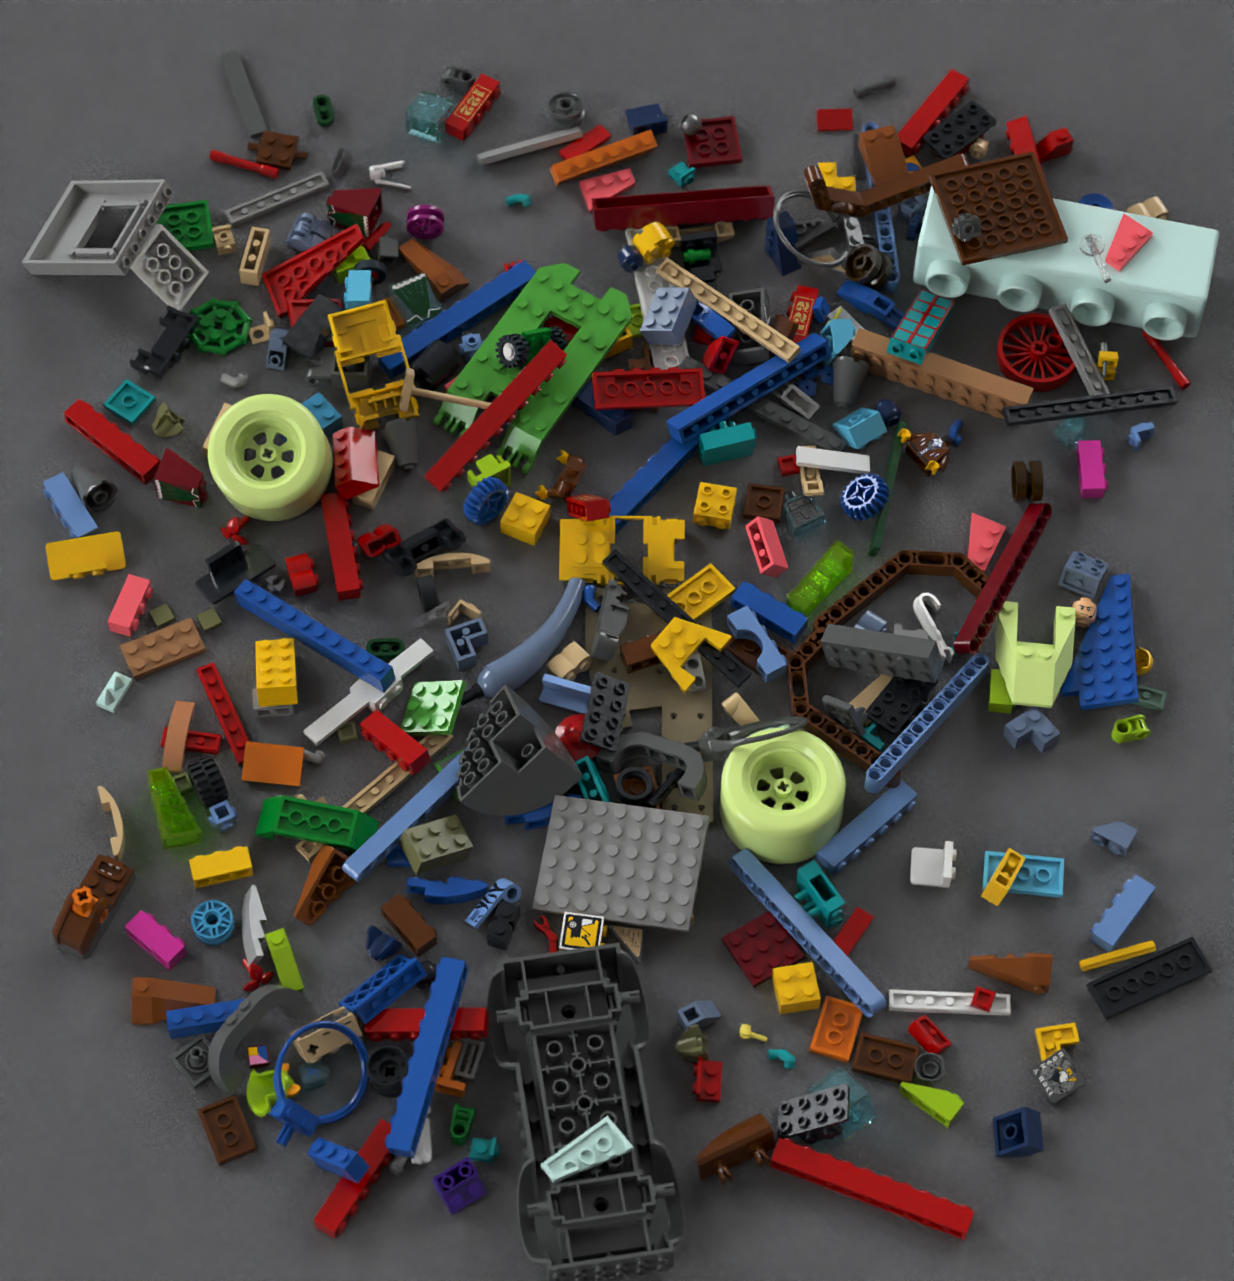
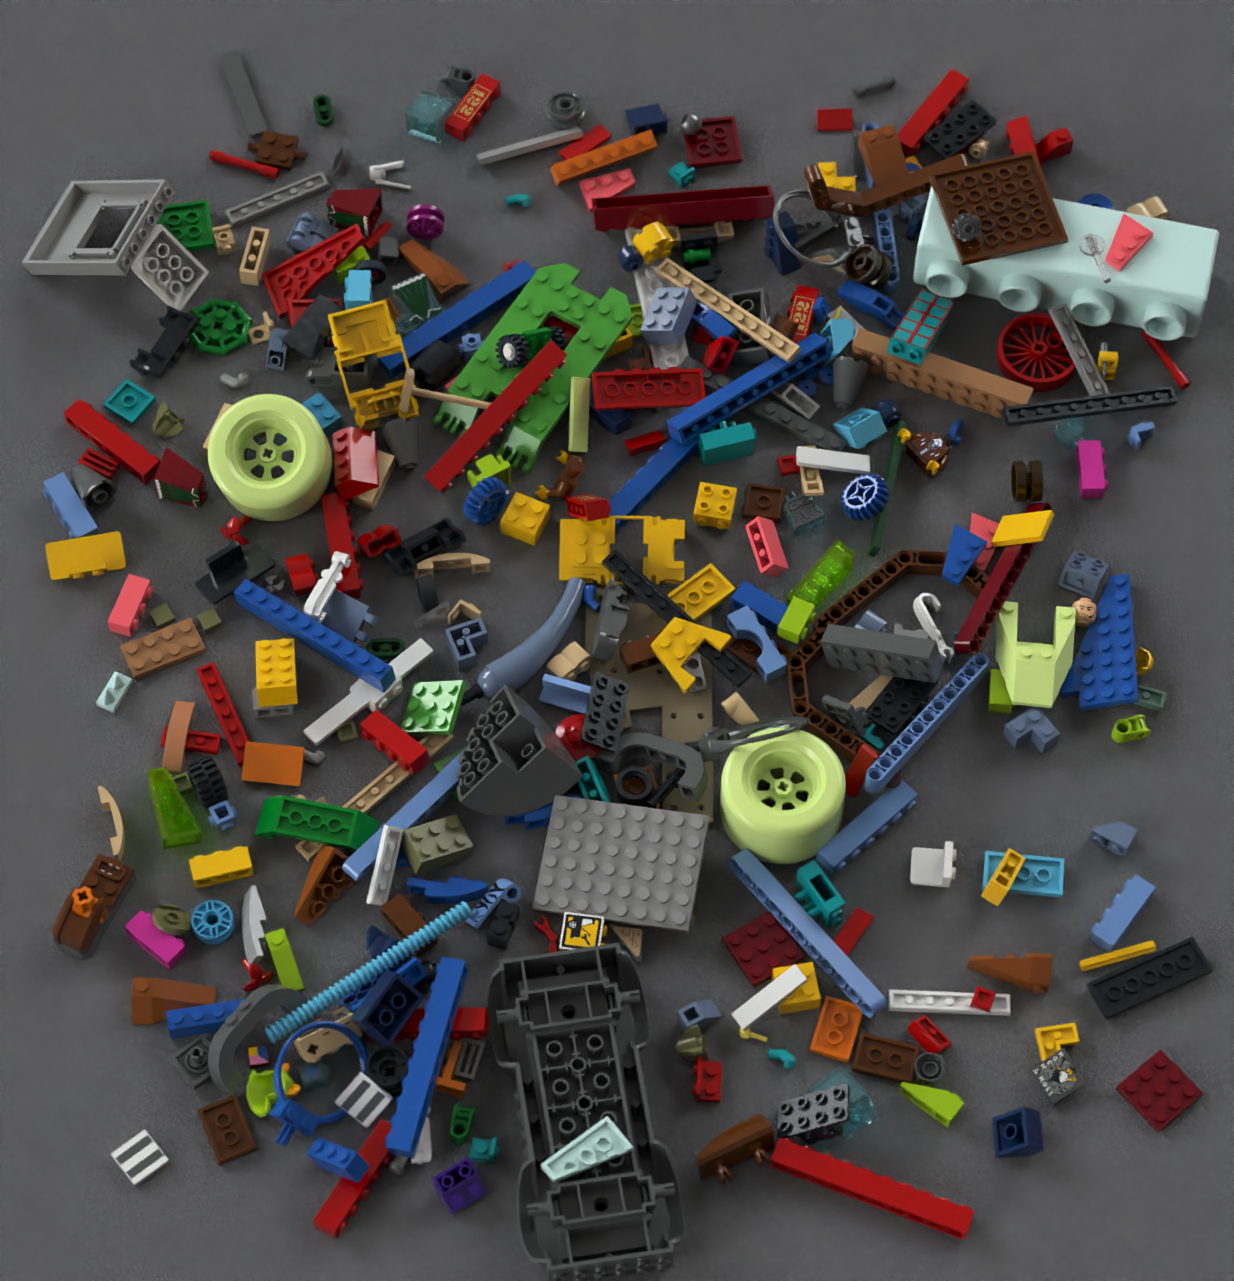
none -> red tile [78,447,120,480]
none -> white tile [111,1129,169,1187]
none -> olive tile [152,904,191,936]
none -> medium azure piece [264,901,472,1044]
none -> white piece [303,551,351,623]
none -> sand blue tile [320,589,380,643]
none -> white tile [335,1072,393,1127]
none -> dark blue brick [350,970,424,1046]
none -> white tile [366,825,404,906]
none -> clear light blue brick [388,313,415,338]
none -> yellowish green tile [568,377,590,453]
none -> red slope [624,430,666,457]
none -> white tile [732,964,808,1031]
none -> lime brick [777,596,816,644]
none -> red tile [845,744,879,798]
none -> blue wing [941,524,987,587]
none -> yellow tile [991,510,1054,547]
none -> dark red plate [1116,1049,1203,1133]

